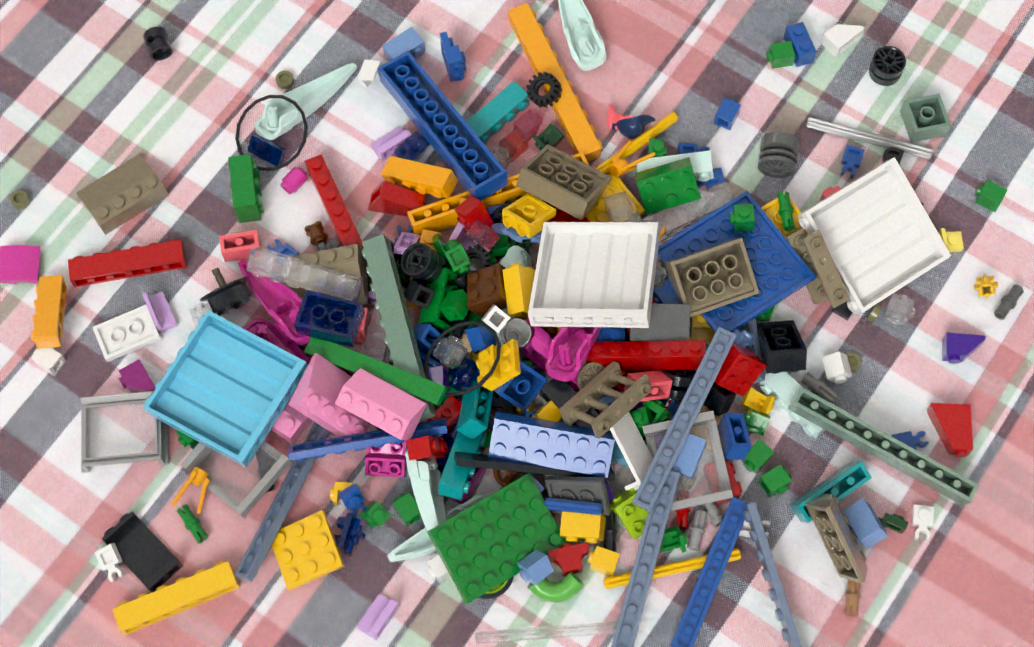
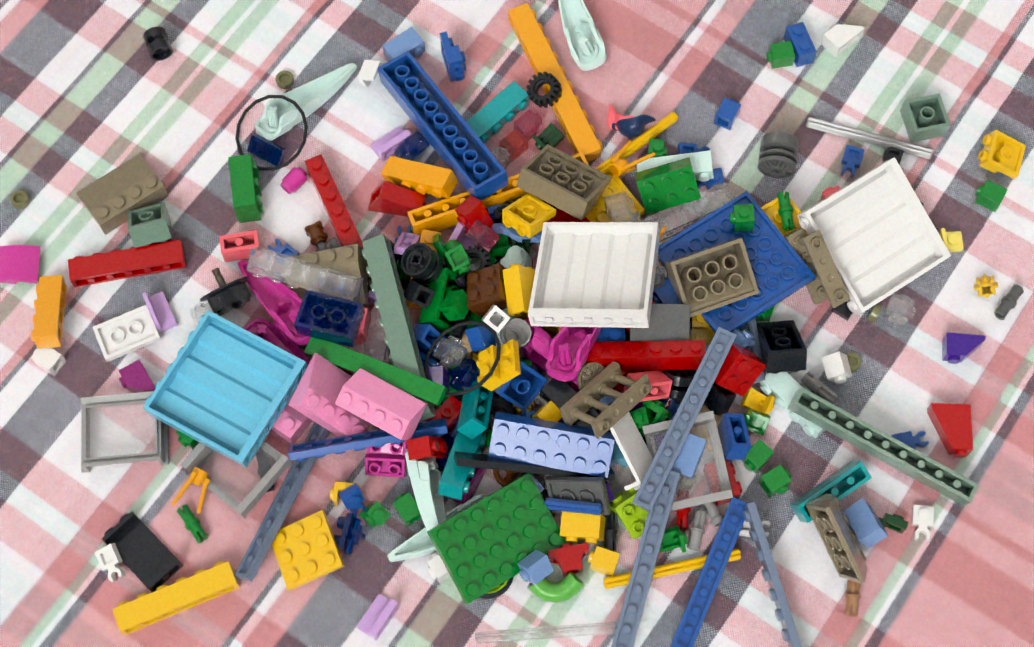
black wheel [869,46,906,86] -> none
none -> sand green brick [128,202,172,248]
none -> yellow plate [978,130,1026,179]

